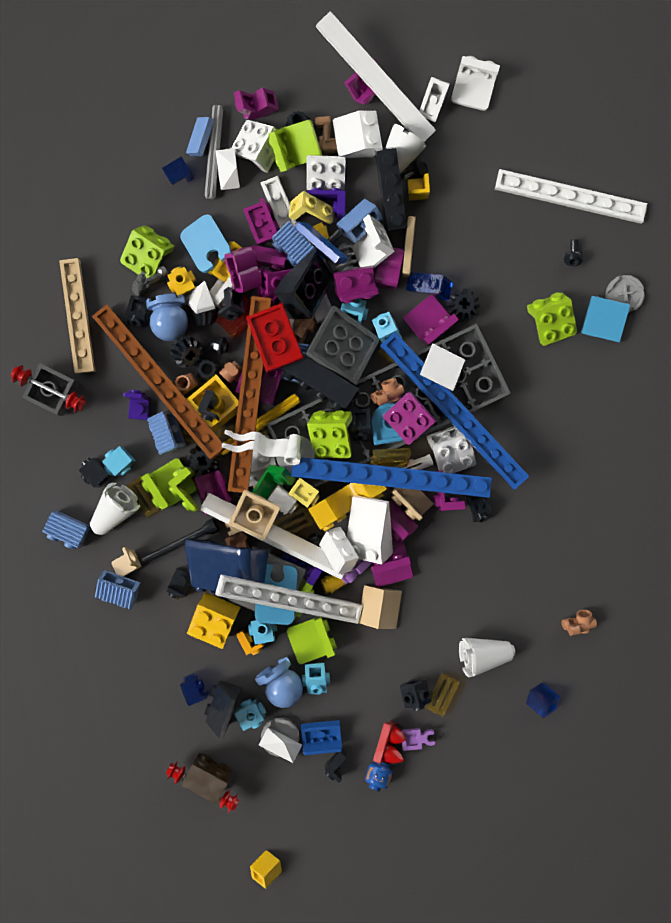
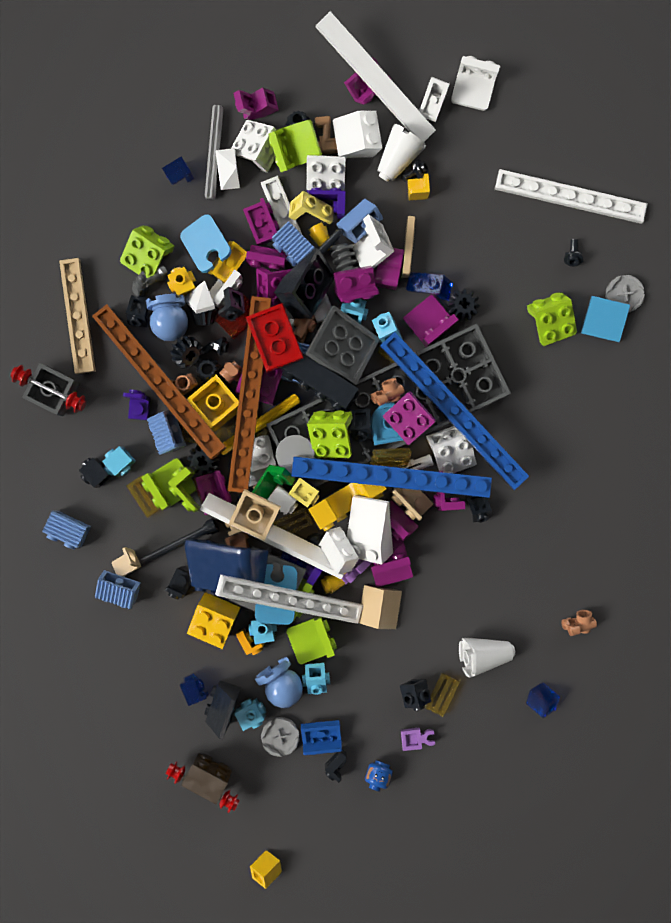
white cone [90,483,140,535] -> none
medium blue tile [186,117,214,156] -> none
black bracket [197,389,220,422] -> none
white flag [222,430,301,465] -> none
magenta brick [224,247,262,292] -> none
white slope [259,727,302,763] -> none
tile [295,222,348,264] -> none
red tile [373,721,406,763] -> none
black brick [374,146,407,231] -> none
white sticker [420,343,465,391] -> none

